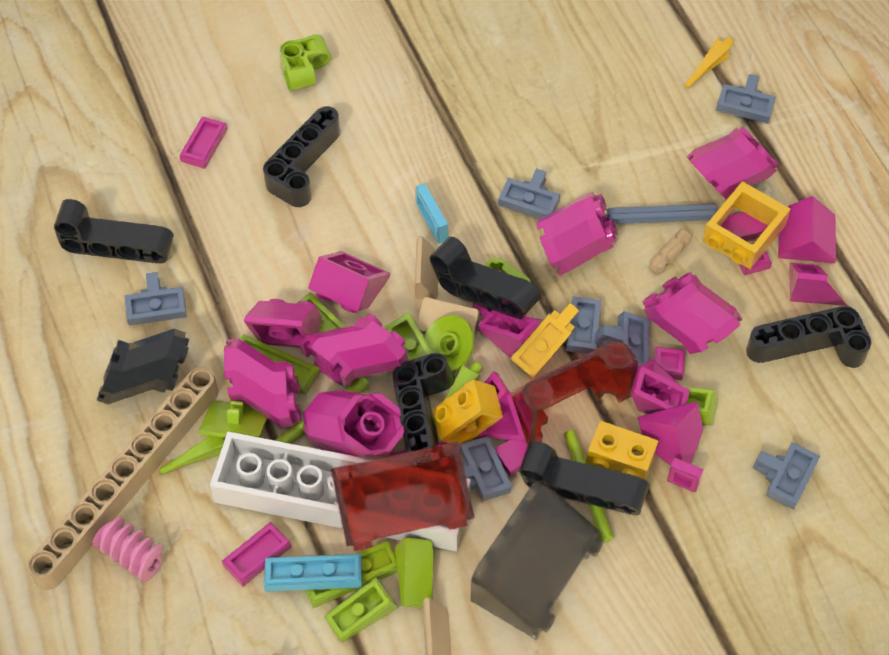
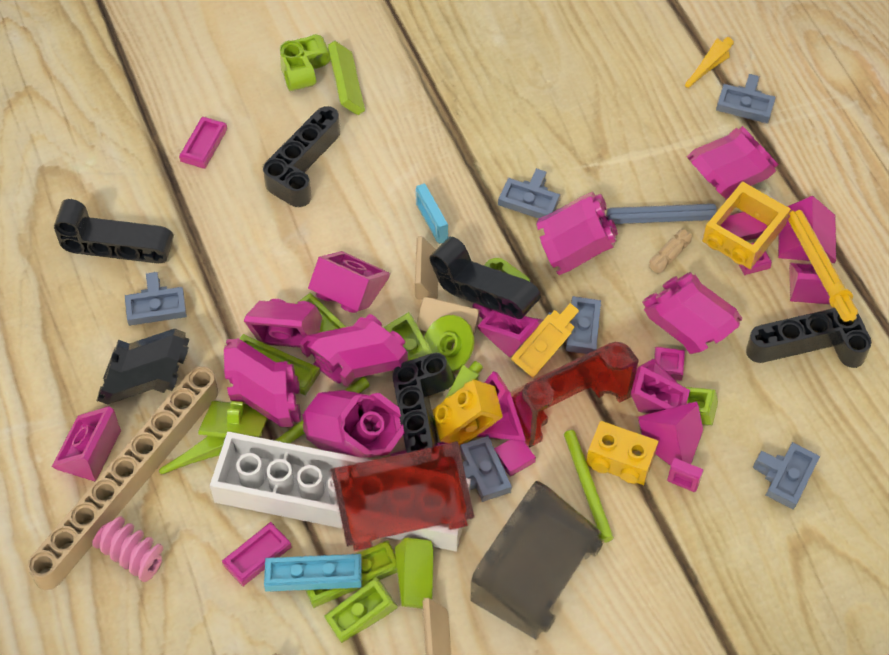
black beam [519,441,649,515] -> none
sand blue hinge [595,311,649,372] -> none
none -> dark pink slope [51,406,121,482]
none -> lime tile [328,40,365,115]
none -> yellow axle [788,210,858,322]

